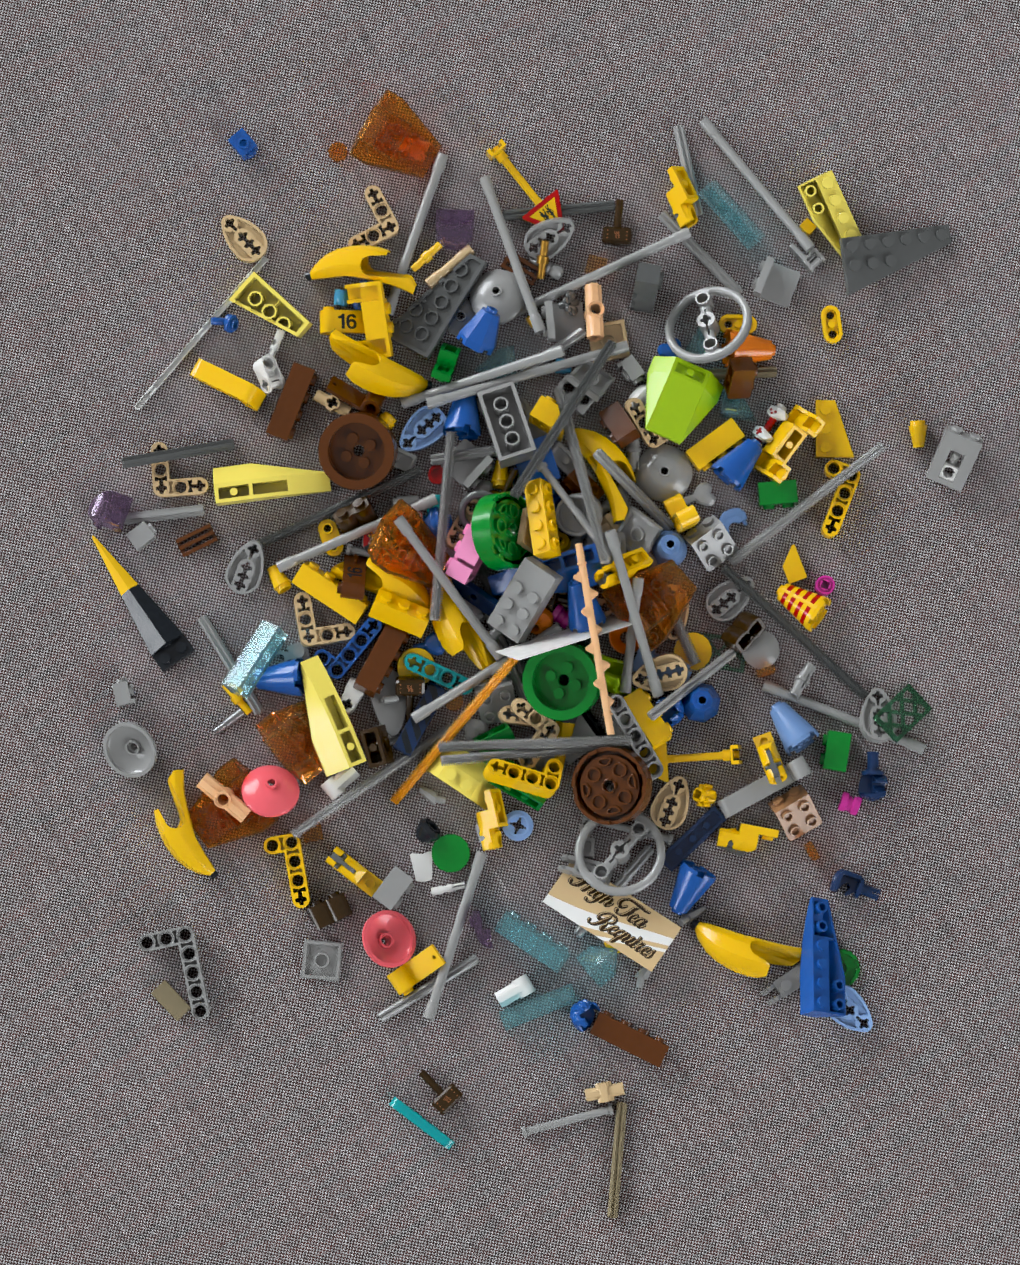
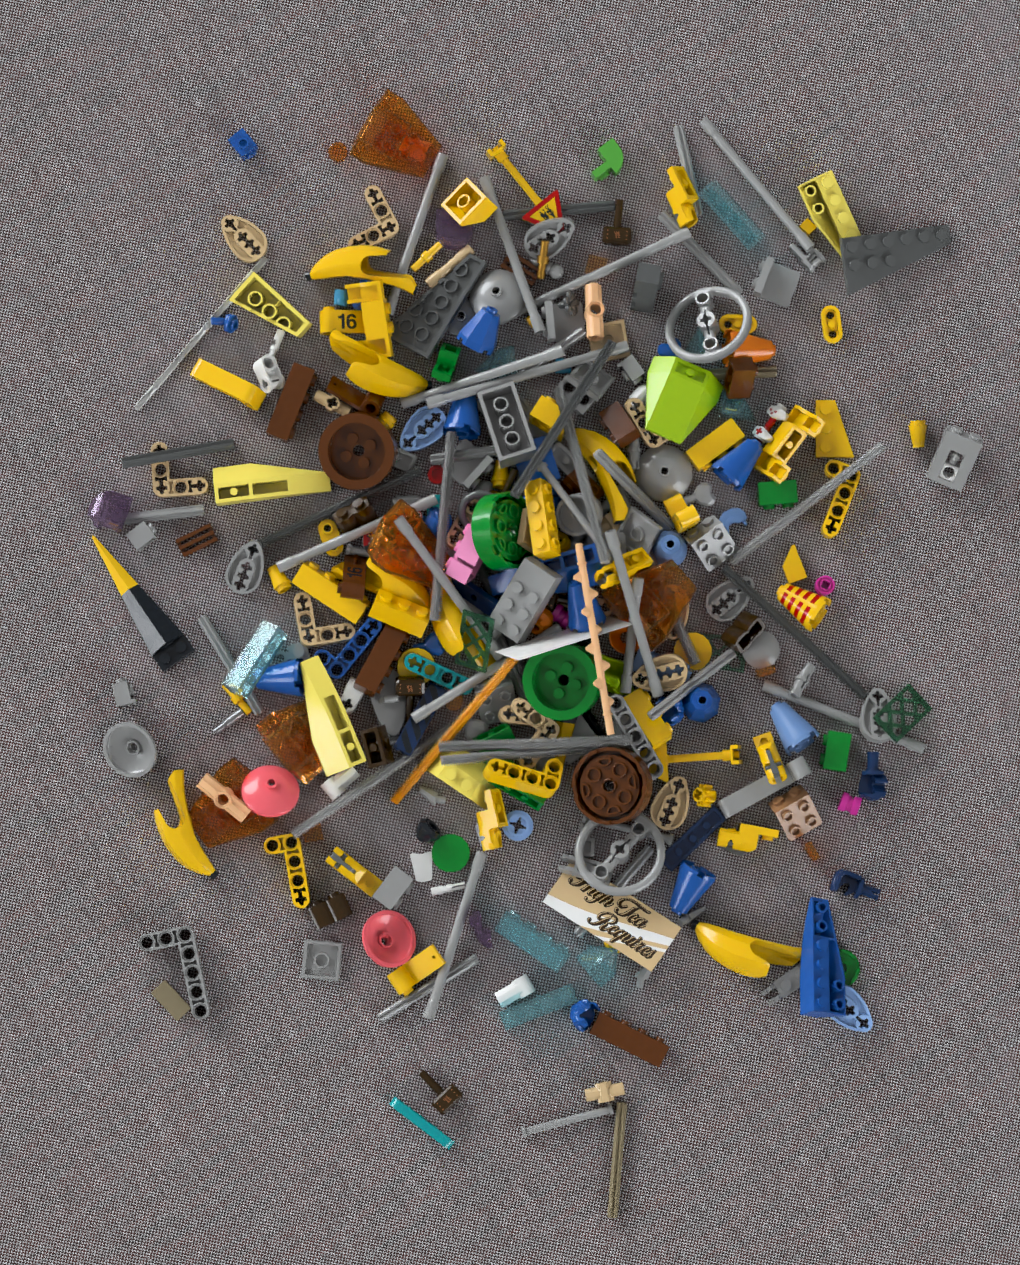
none -> yellow slope [441,178,498,226]
none -> clear green window [455,609,495,673]
none -> bright green brick [591,138,623,182]

